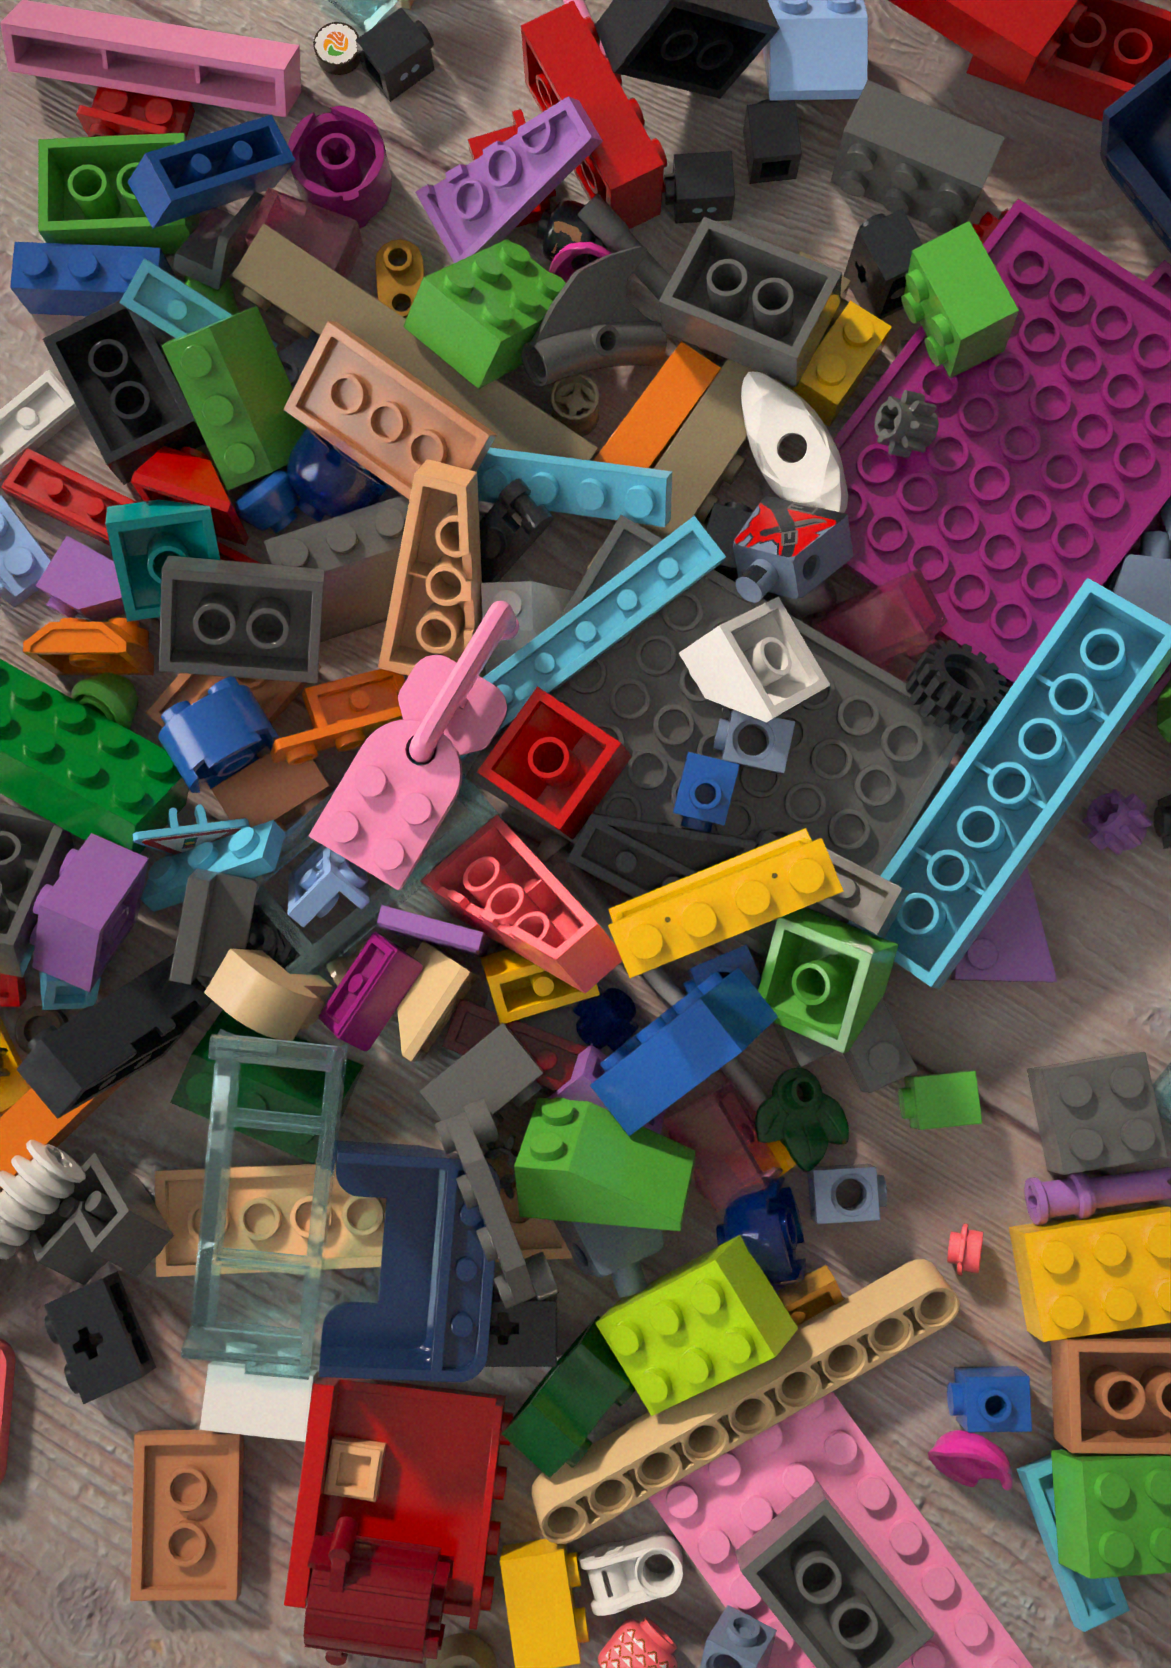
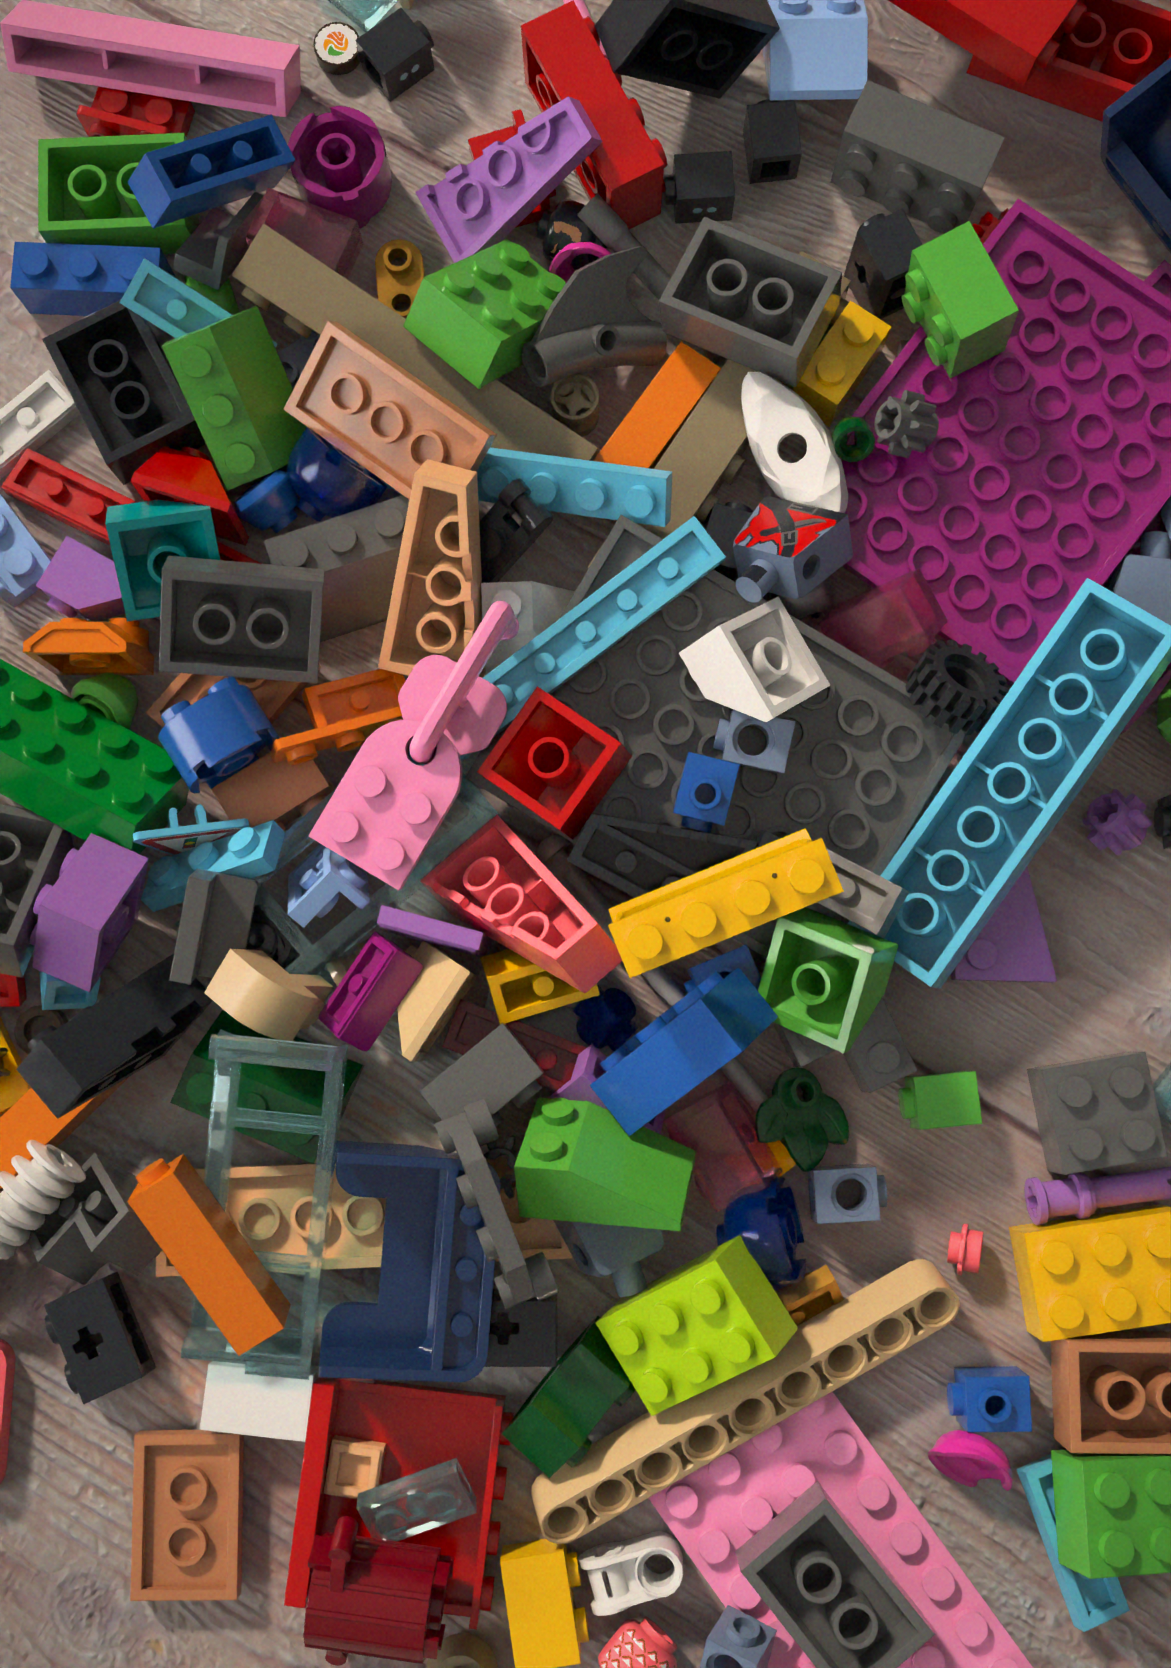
none -> orange brick [127,1153,291,1356]
none -> clear light blue plate [356,1458,477,1541]
none -> dark green hinge [832,417,875,462]

